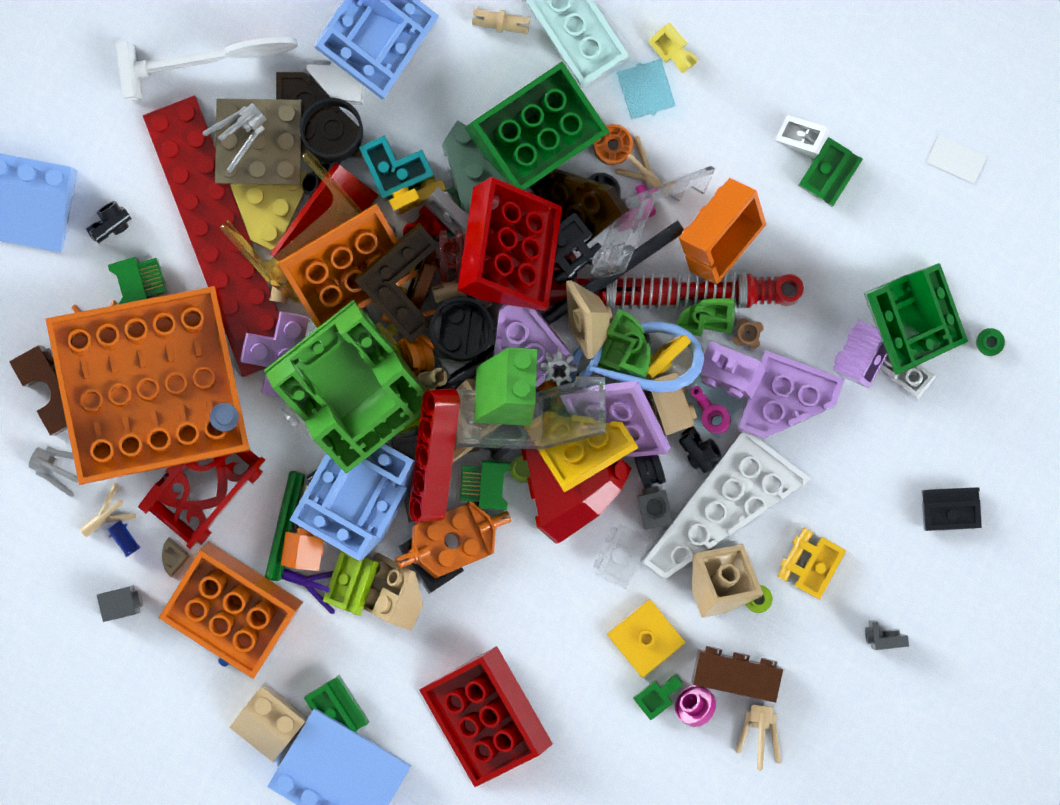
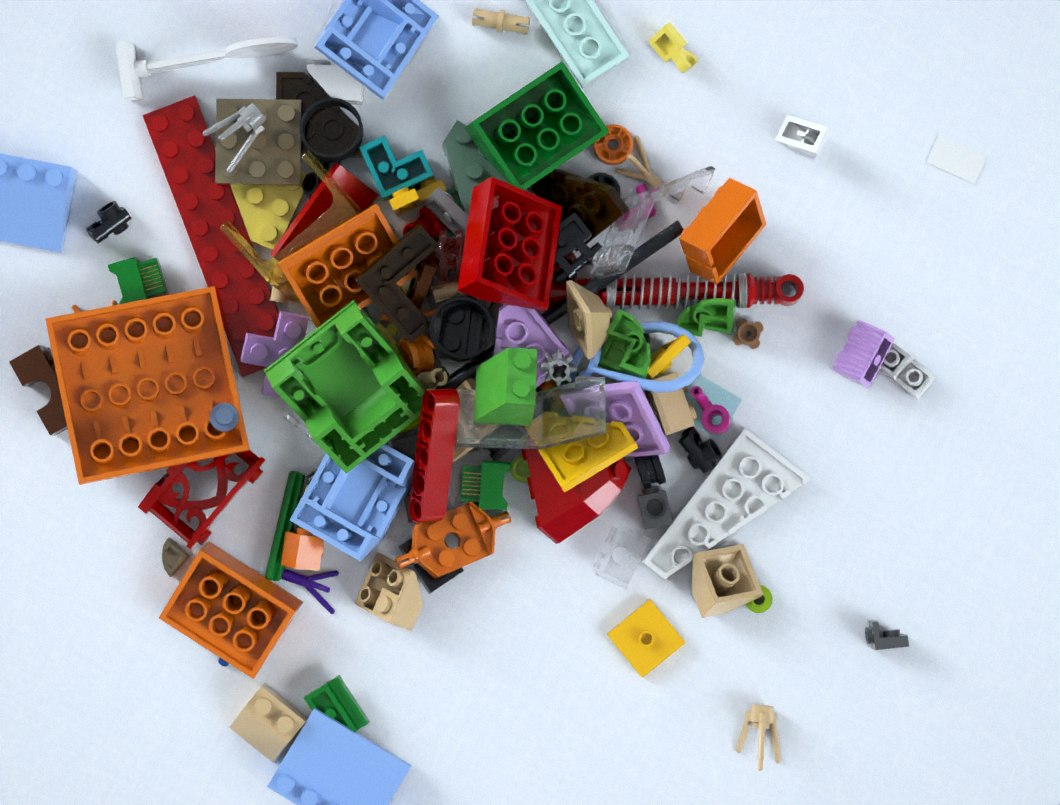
light grey plant [29,446,78,497] -> none
tan plant [80,483,136,537] -> none
dark grey brick [97,585,143,622] -> none
clear blue pin [107,520,140,557] -> none
lime plate [323,551,380,616] -> none
red slope [419,646,553,787] -> none
clear light blue piece [617,59,676,120] -> none
green plate [633,674,683,721] -> none
dark pink plate [675,685,716,727] -> none
reddish brown brick [691,646,783,703] -> none
lavender brick [699,341,766,400] -> none
lavender plate [737,350,845,440] -> none
yellow plate [777,527,847,600] -> none
green plate [798,137,863,207] -> none
green slope [864,263,968,375] -> none
black plate [922,487,982,531] -> none
green plate [976,328,1005,356] -> none

